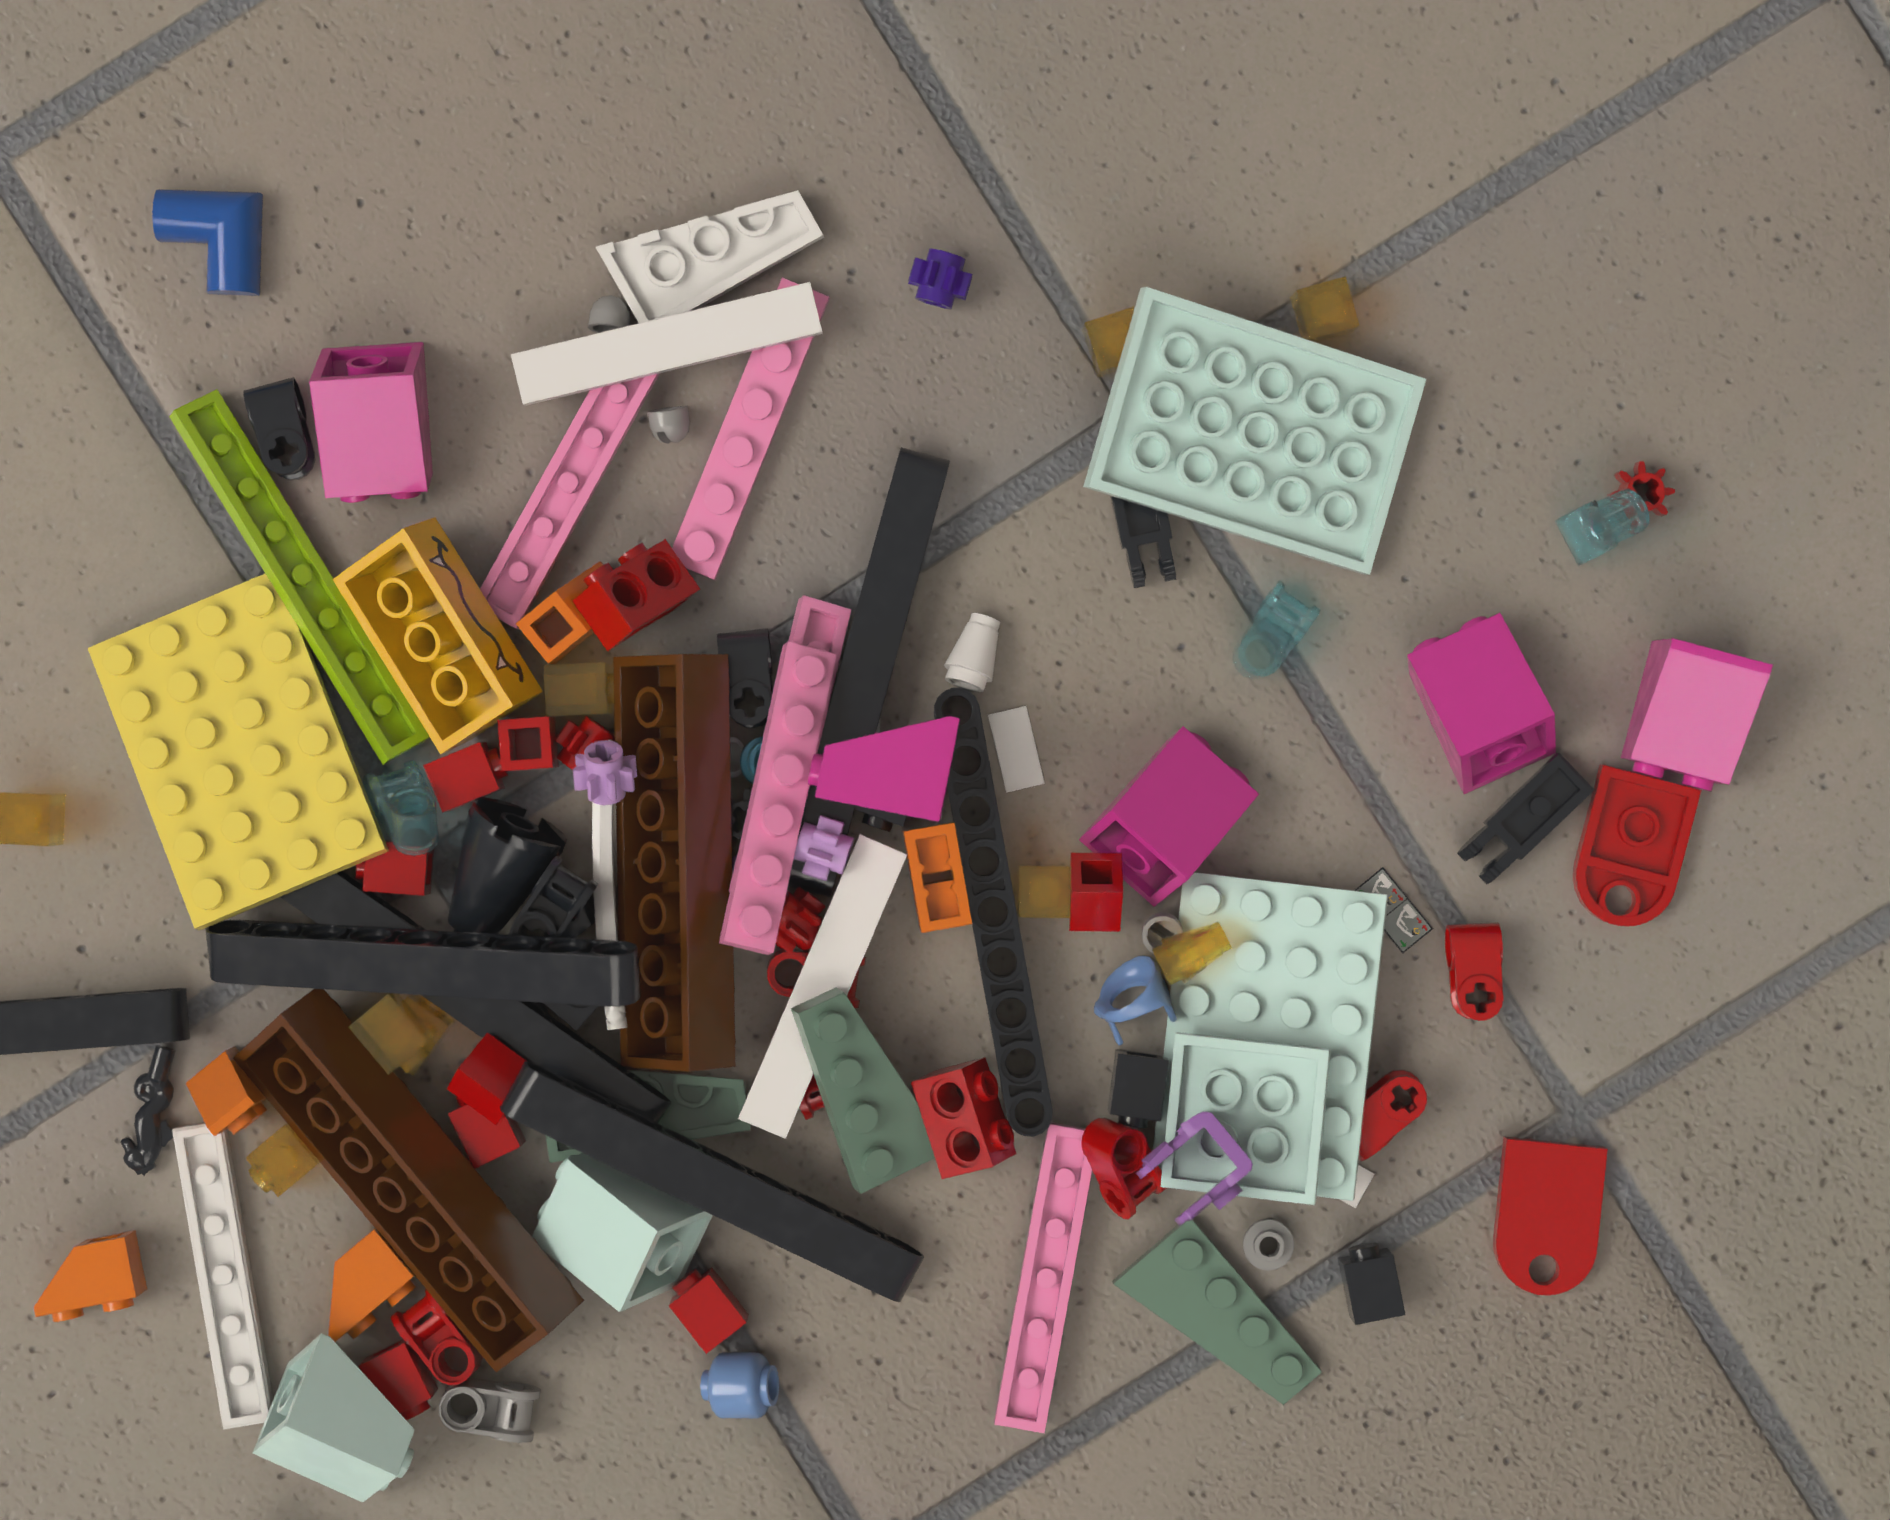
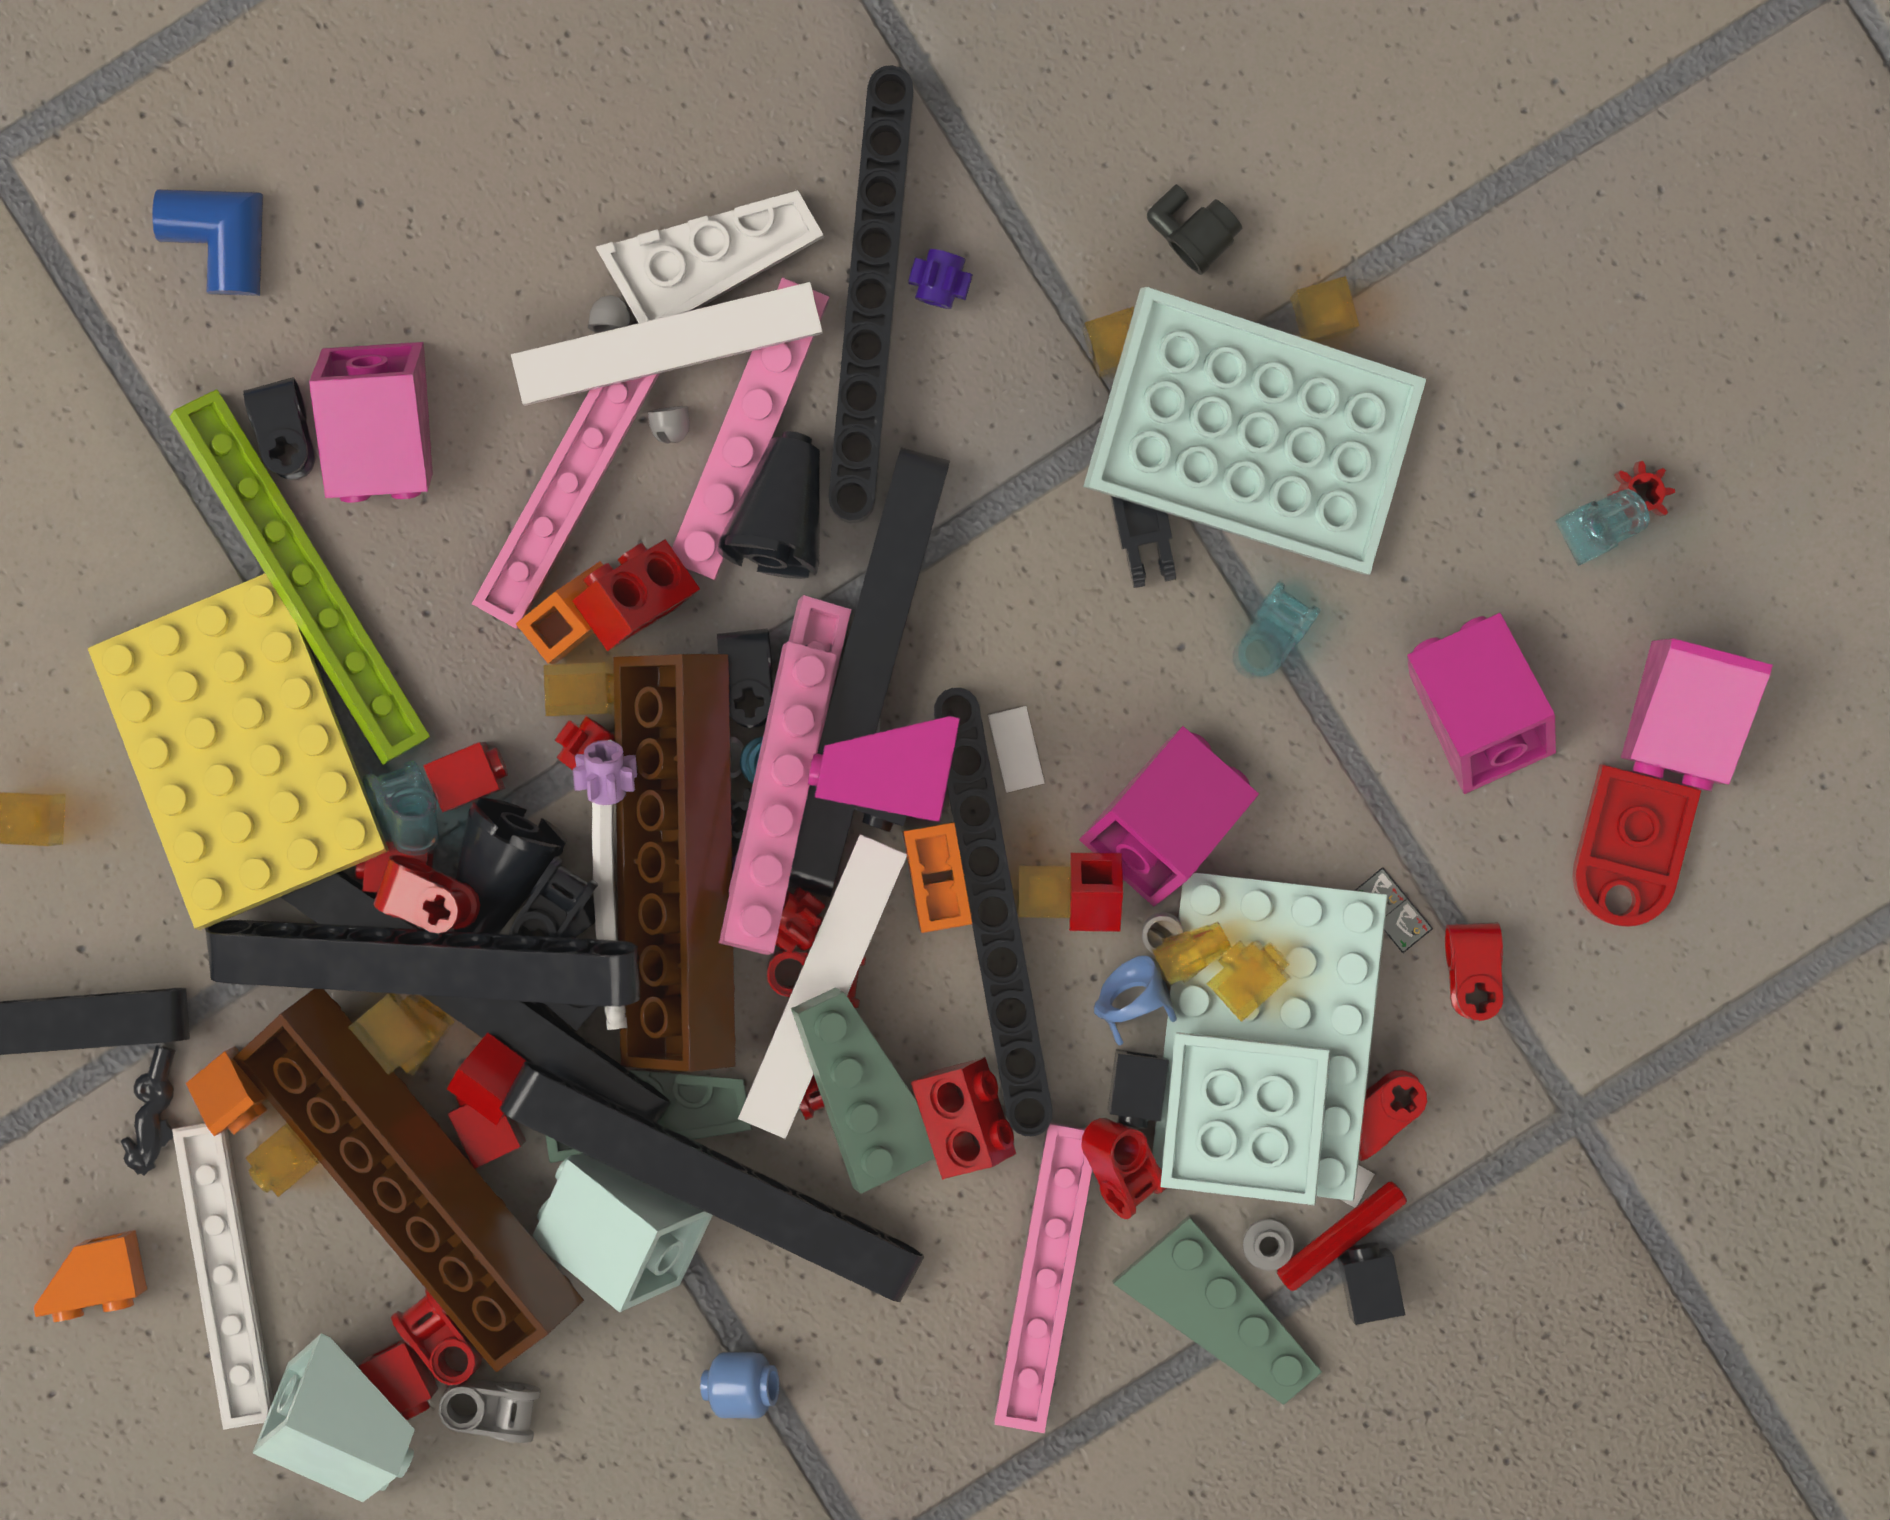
orange slope [328,1229,416,1342] -> none
yellow brick [332,517,543,754] -> none
red brick [497,716,559,771] -> none
red brick [668,1267,749,1354] -> none
lavender gear [794,815,854,881] -> none
white cone [944,613,1000,692] -> none
medium lavender piece [1136,1112,1252,1226] -> none
black hinge [1457,753,1594,885] -> none
red tile [1493,1137,1608,1296] -> none
none -> red piece [374,855,480,933]
none -> black cone [717,431,820,579]
none -> black beam [829,65,914,524]
none -> pearl dark grey piece [1147,184,1243,275]
none -> clear yellow brick [1207,940,1292,1022]
none -> red axle [1277,1181,1407,1291]

